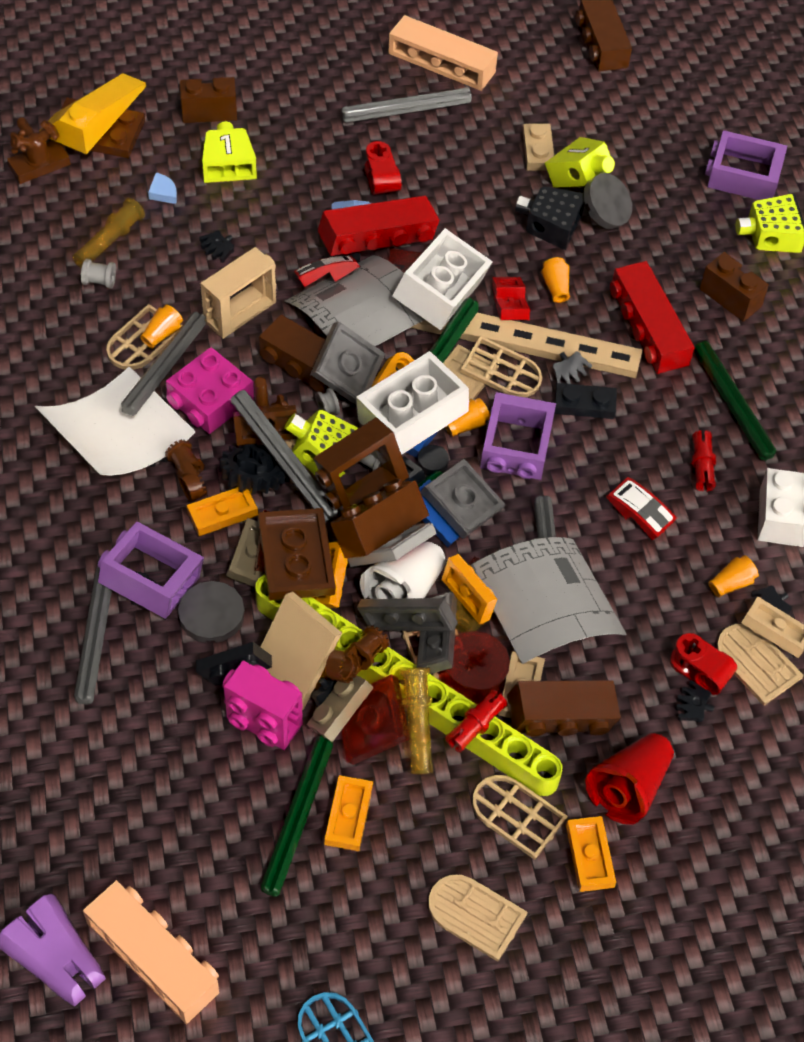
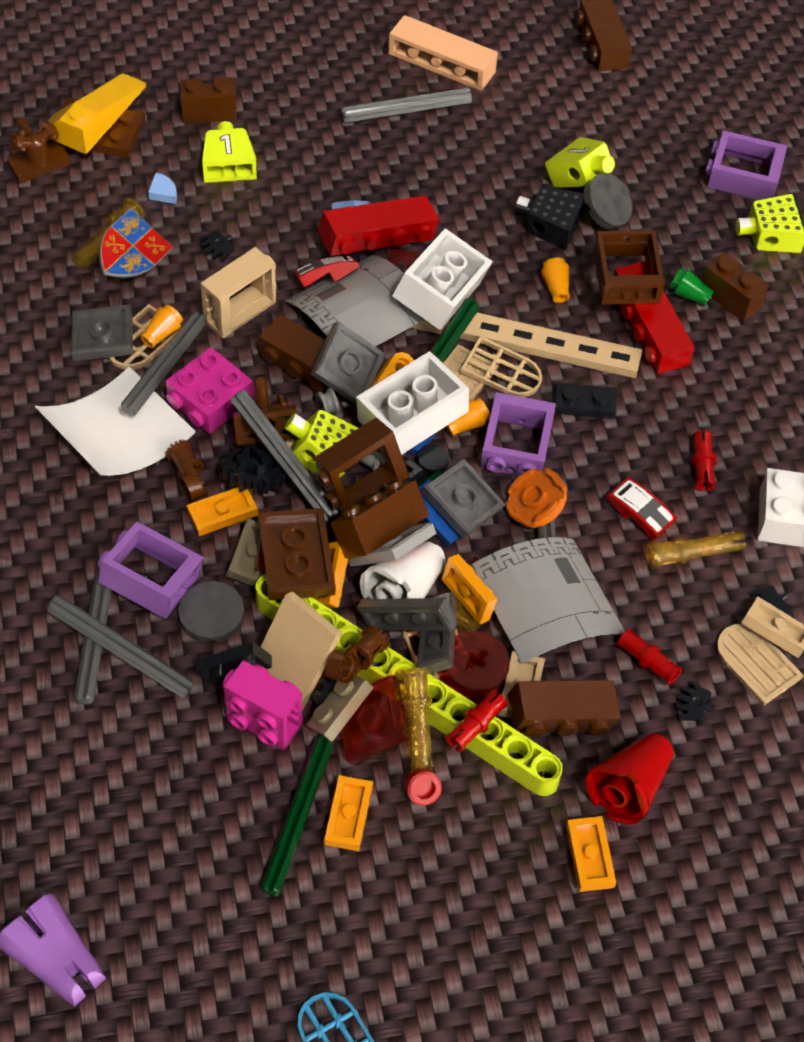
light grey bush [81,259,116,289] -> none
light nougat brick [83,880,219,1025] -> none
red piece [364,141,402,195] -> none
tan window [428,875,528,962] -> none
tan window [472,775,568,860] -> none
red slope [492,277,530,320] -> none
tan plate [522,124,554,171] -> none
piece [552,351,592,384] -> none
red piece [670,633,737,695] -> none
dark green axle [694,341,777,461] -> none
light orange cone [708,555,759,598] -> none
none -> dark grey axle [48,595,194,698]
none -> flat silver tile [71,304,133,361]
none -> shield [99,208,174,277]
none -> tile [405,768,442,806]
none -> orange tile [506,468,567,528]
none -> reddish brown window [594,230,665,304]
none -> red pin [617,629,682,685]
none -> clear yellow pin [647,530,746,570]
none -> green cone [669,268,714,306]

